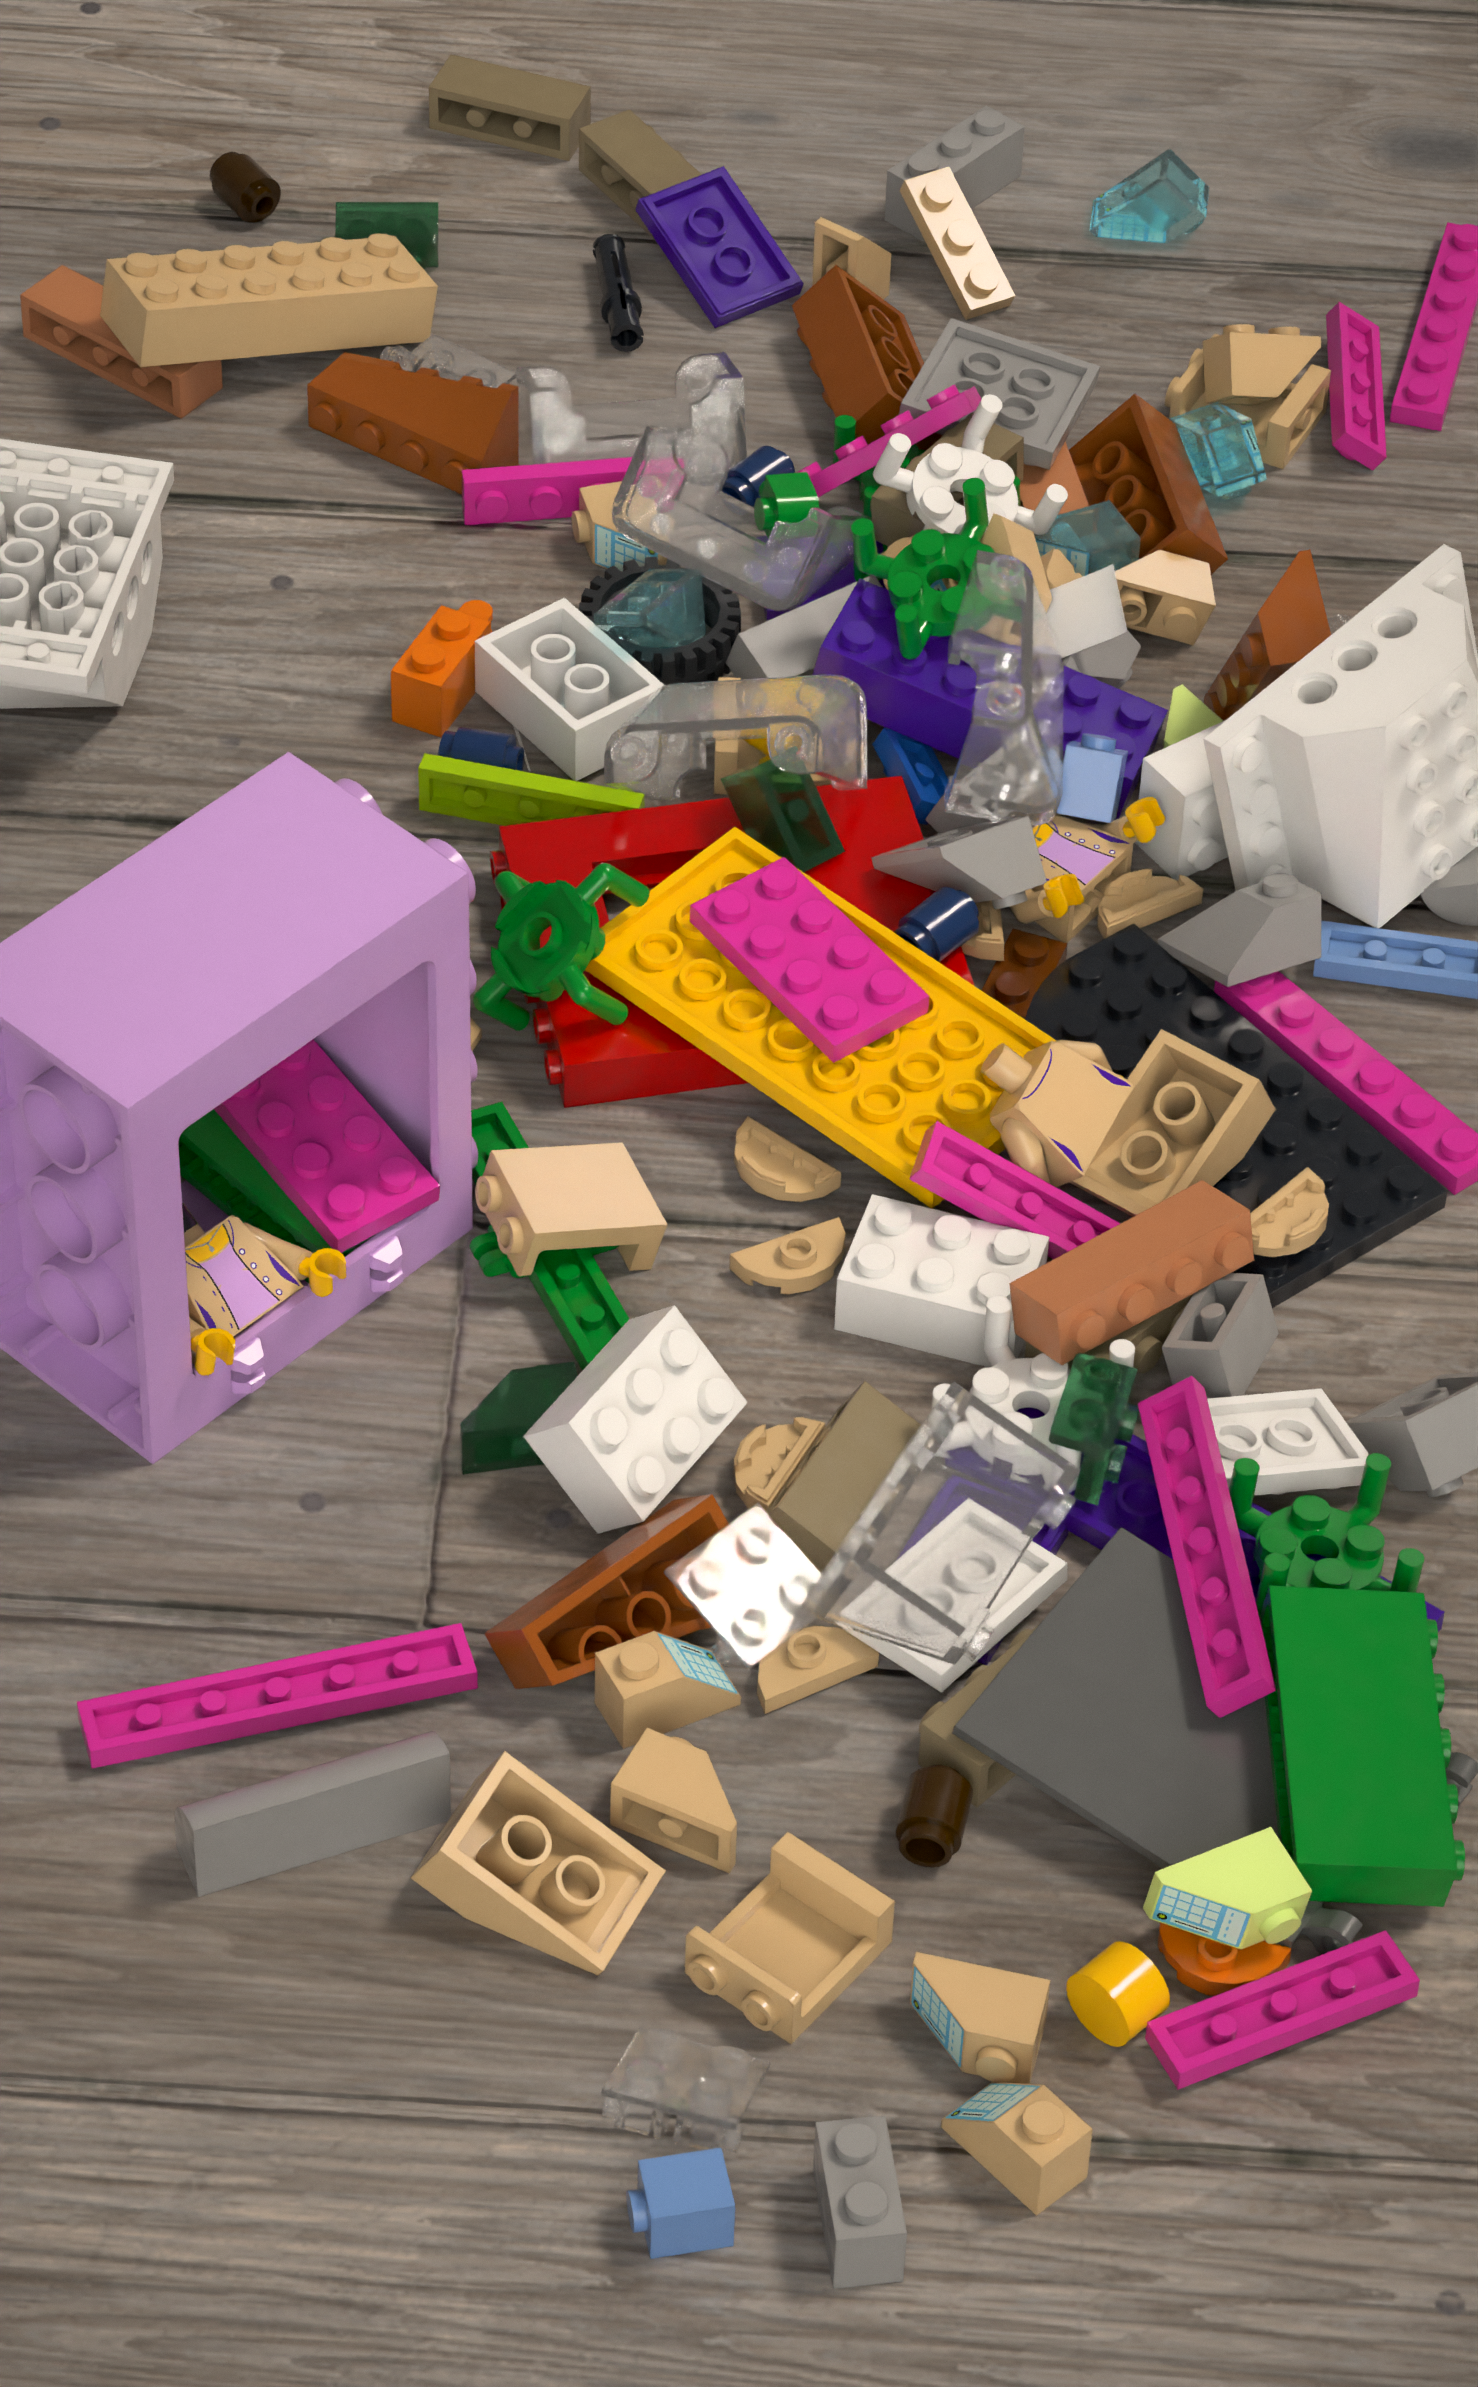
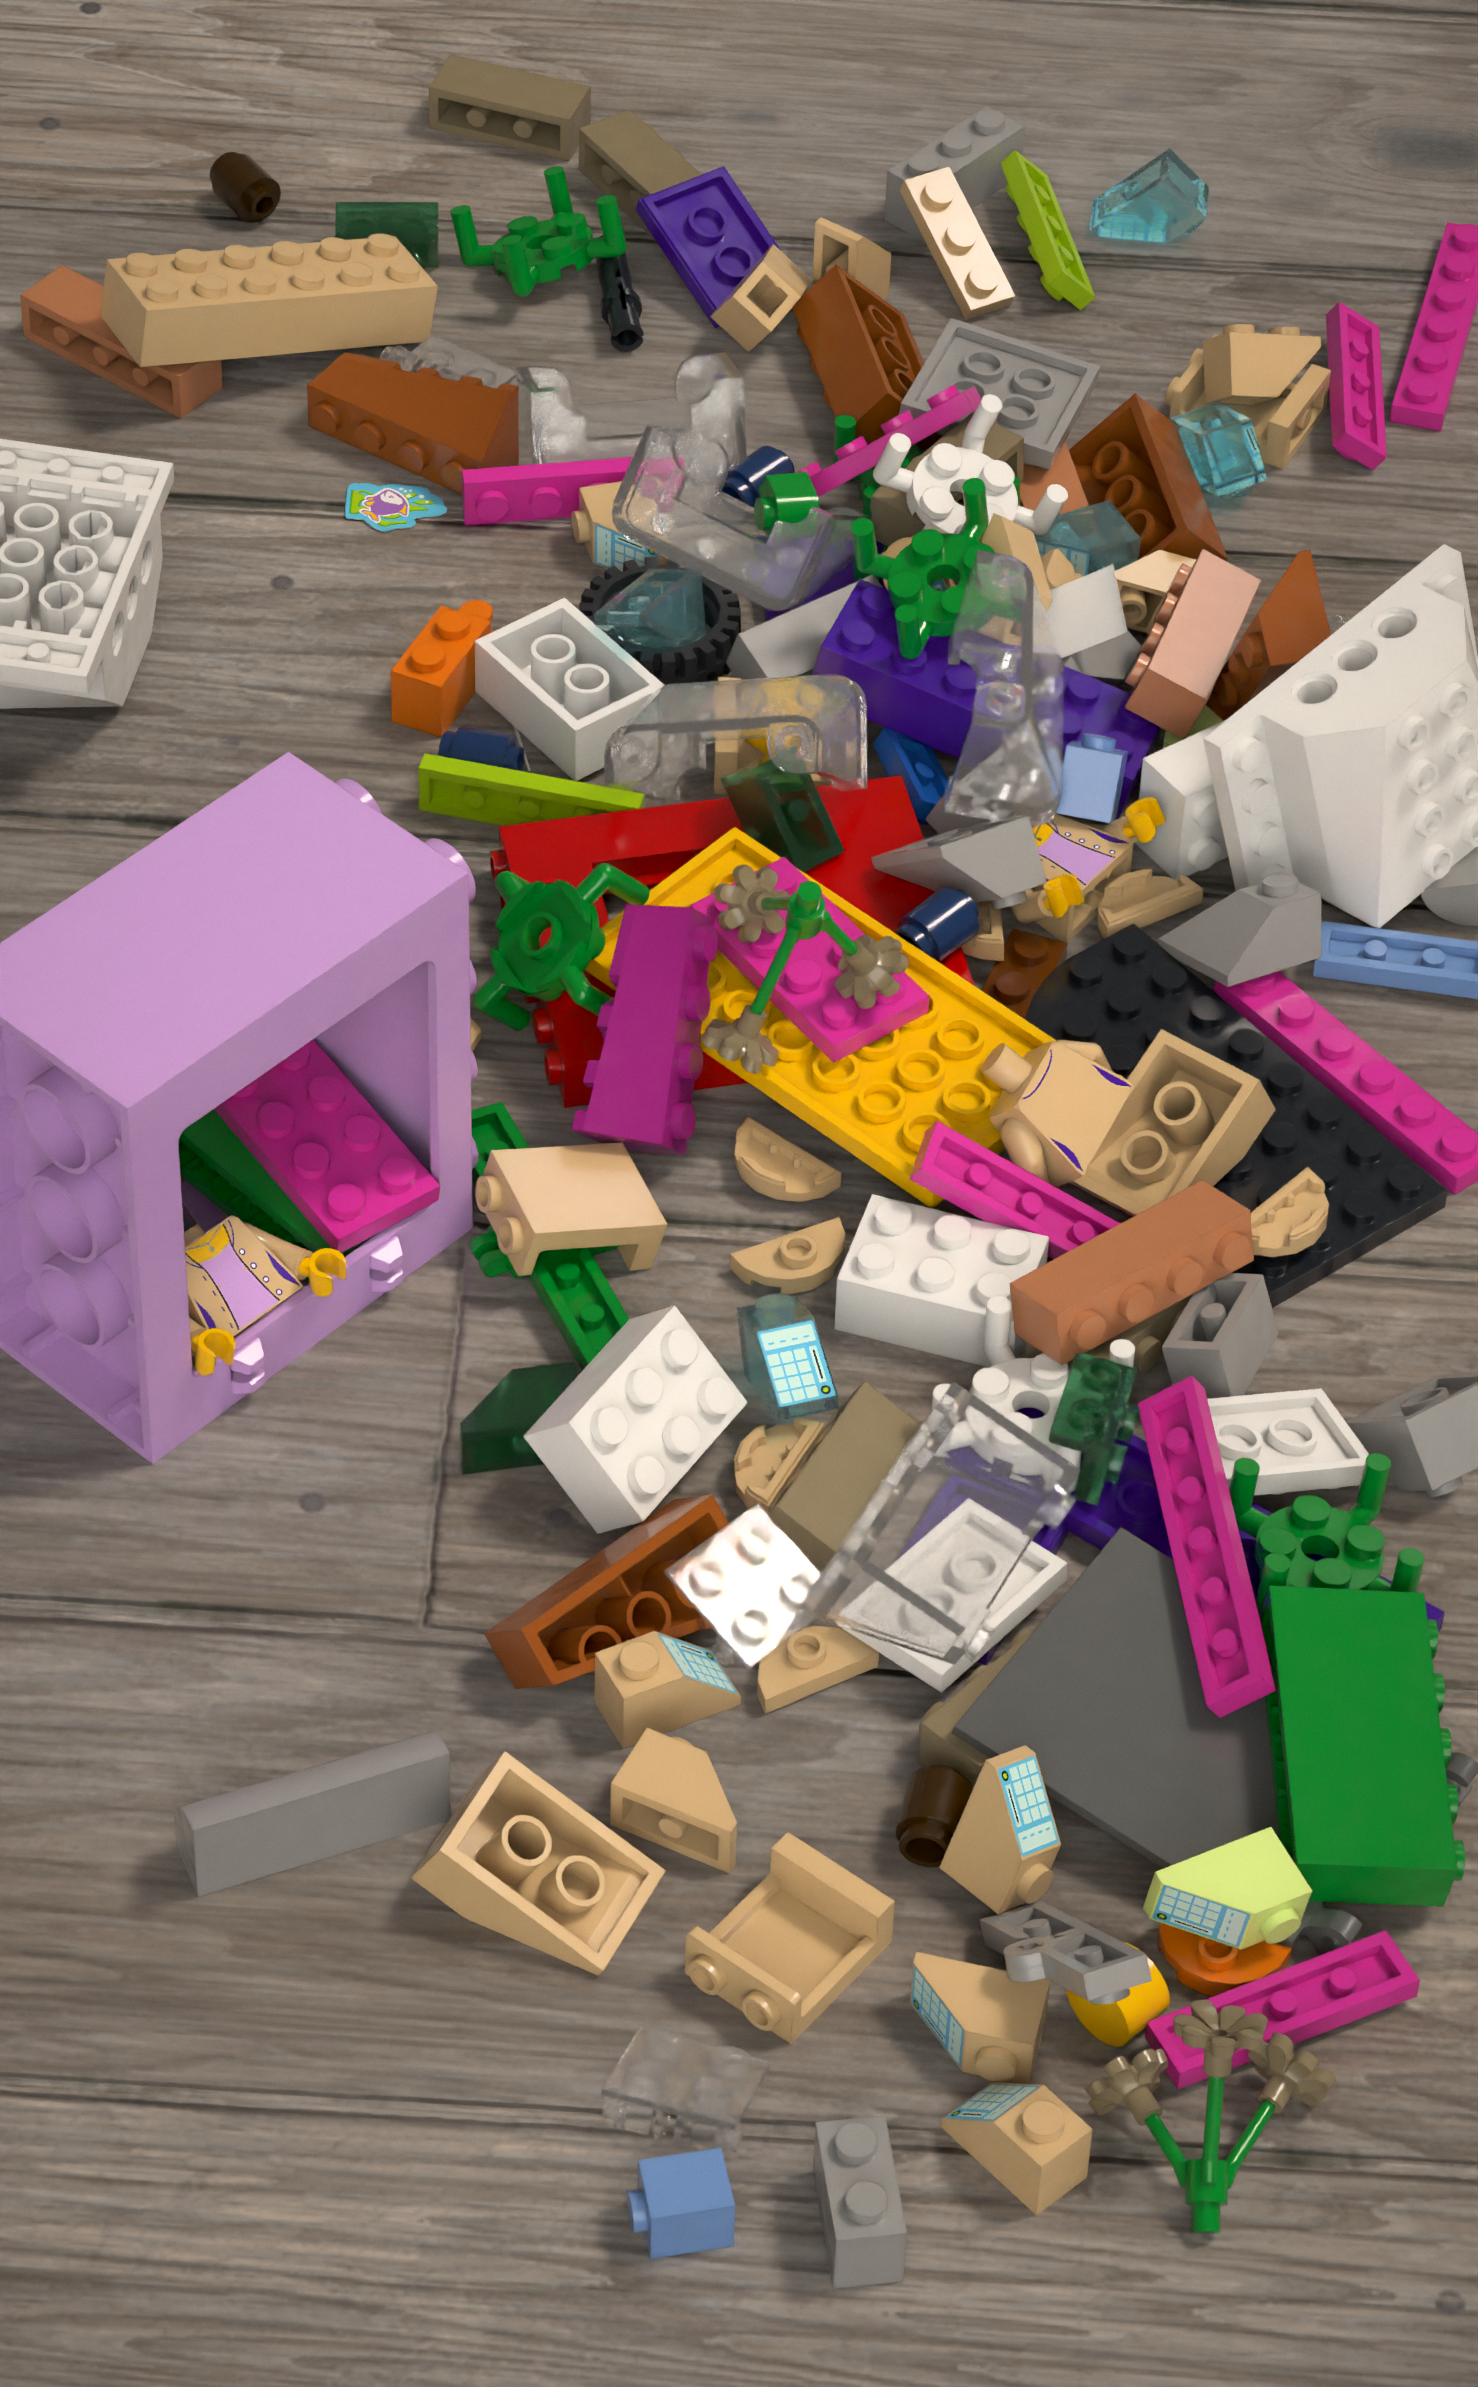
dark pink plate [77,1623,478,1768] -> none
none -> sticker [345,483,447,532]
none -> green plate [450,166,627,297]
none -> magenta wedge [571,904,718,1156]
none -> dark tan plant [702,864,909,1074]
none -> tan slope [710,244,811,352]
none -> slope [737,1294,840,1421]
none -> tan slope [939,1745,1061,1914]
none -> light grey hinge [980,1901,1152,2004]
none -> lime plate [1000,150,1096,310]
none -> dark tan plant [1085,2000,1336,2234]
none -> brick [1125,549,1261,739]

